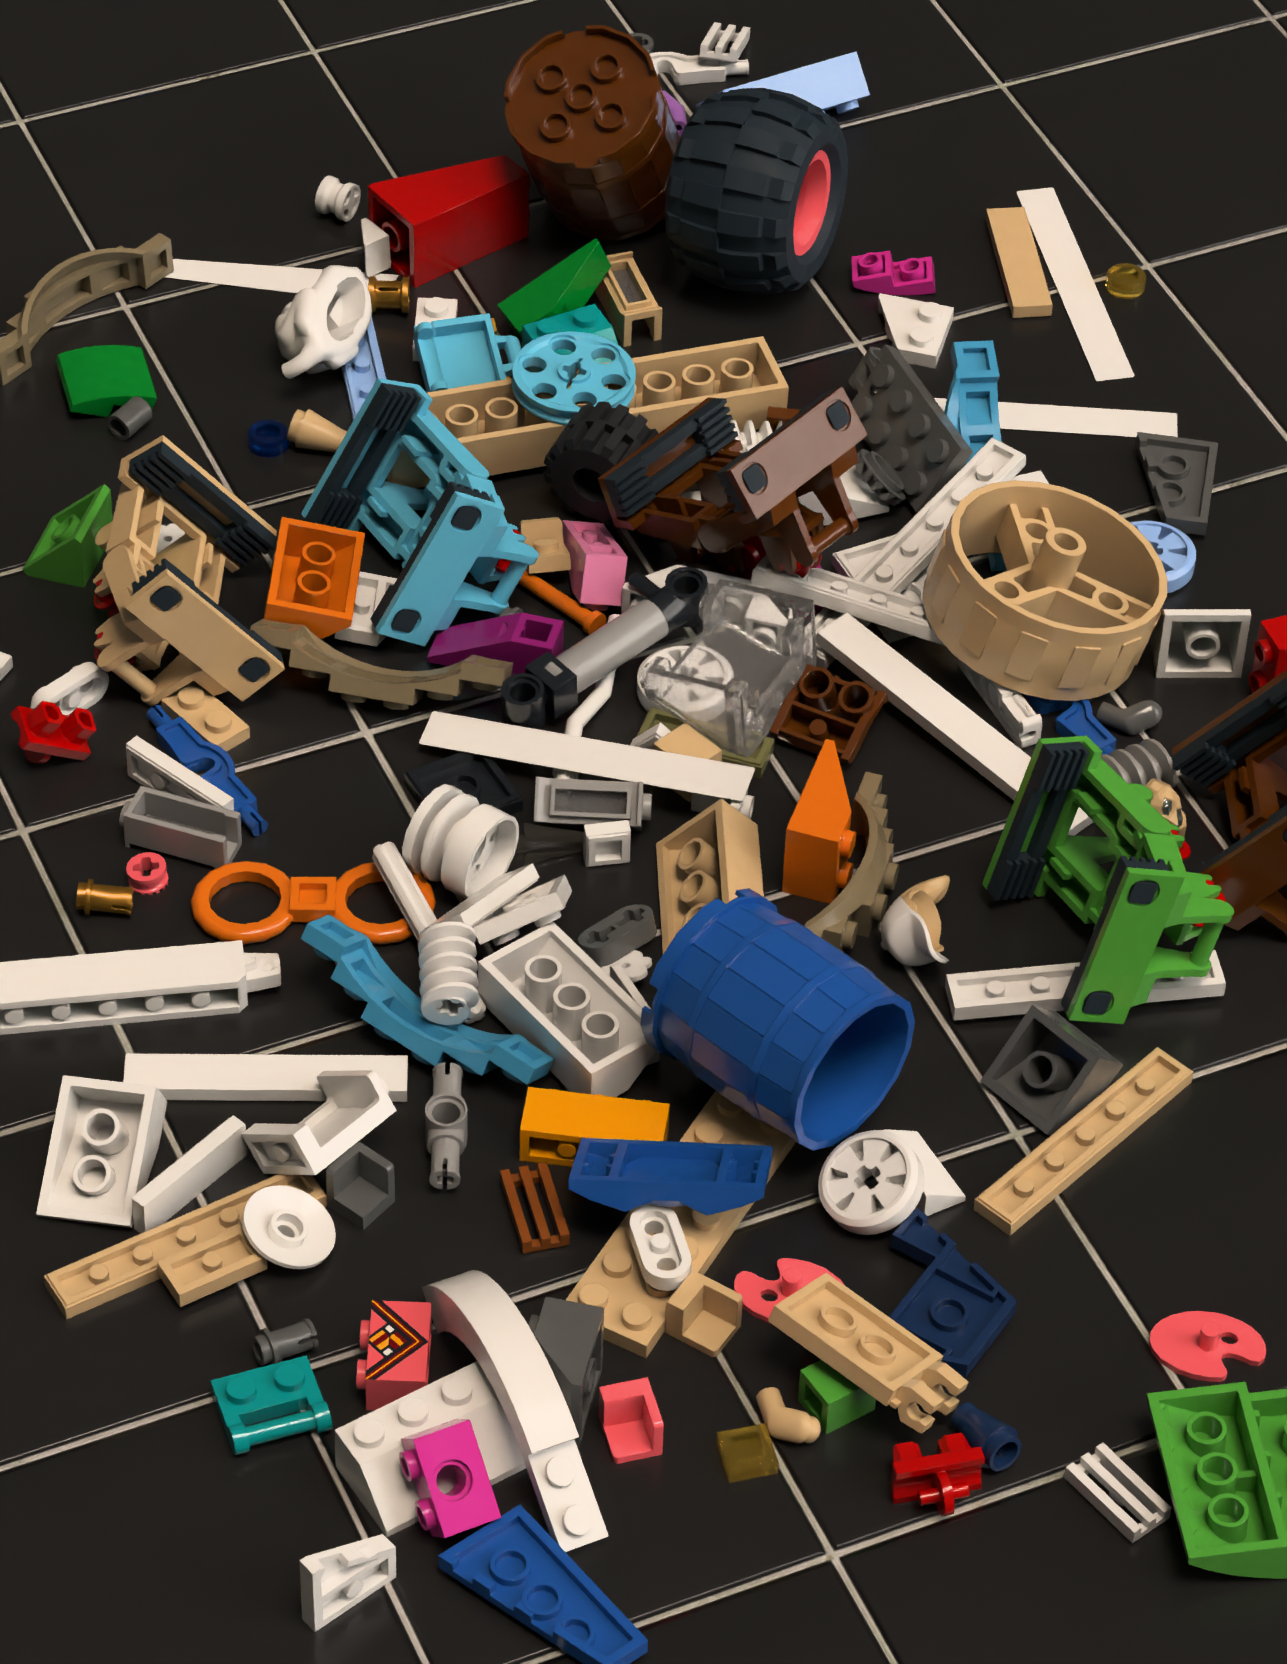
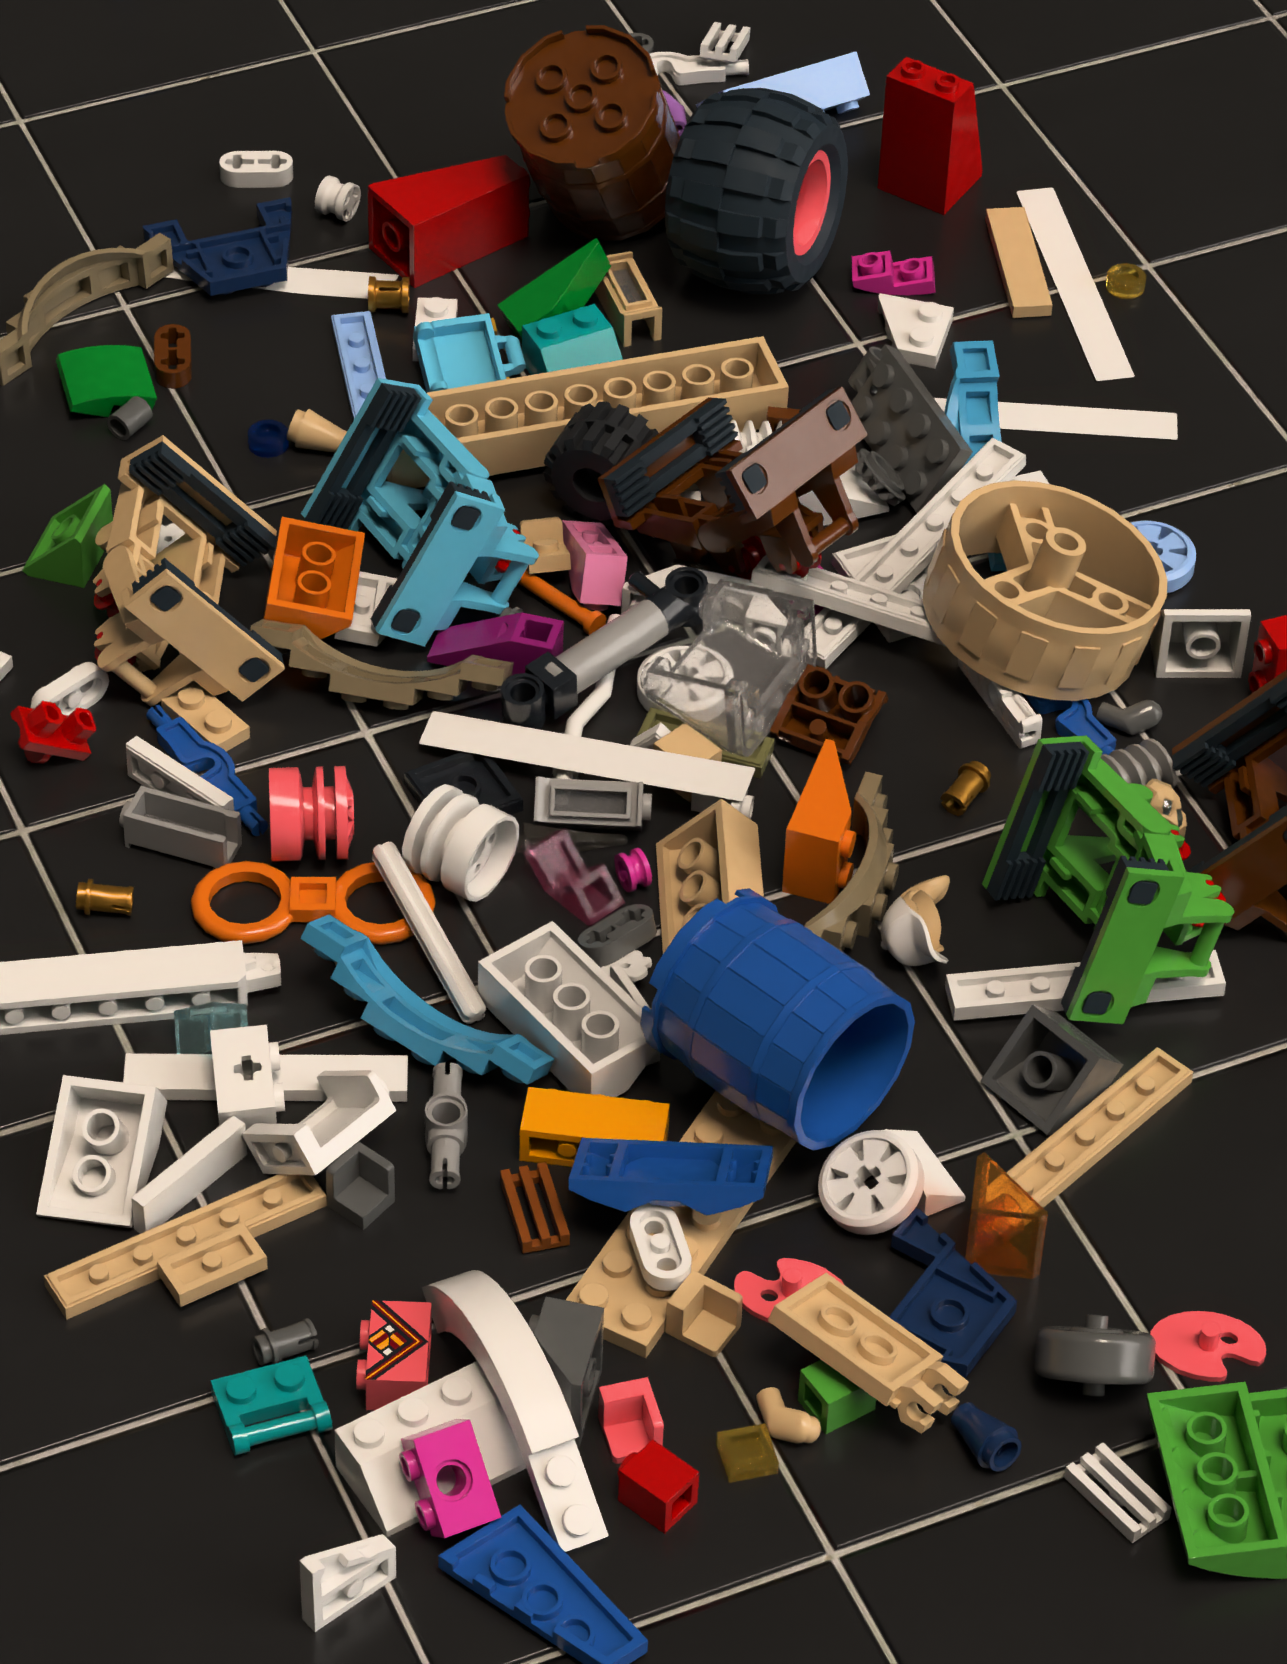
coral bush [126,852,169,895] -> none
white dish [242,1185,336,1269] -> none
white piece [275,265,372,379] -> none
white slope [361,218,391,277] -> none
white piece [418,922,479,1025] -> none
white tile [427,863,539,927] -> none
white plate [473,875,572,946] -> none
medium azure wedge [512,331,636,425] -> none
white tile [583,820,631,867] -> none
white tile [815,613,1093,836] -> none
red hips [889,1433,985,1516] -> none
dark grey wing [1135,432,1218,536] -> none
none -> dark blue wing [143,197,292,296]
none -> reddish brown beam [154,324,192,389]
none -> clear light blue panel [174,1002,248,1054]
none -> white brick [210,1025,285,1130]
none -> white beam [219,151,293,188]
none -> coral wheel [269,766,354,862]
none -> clear pink slope [524,828,625,926]
none -> dark pink bush [614,848,652,892]
none -> red brick [617,1439,699,1534]
none -> red slope [877,57,982,215]
none -> pearl gold pin [940,761,991,816]
none -> clear orange slope [965,1152,1048,1279]
none -> dark grey wheel [1035,1314,1156,1396]

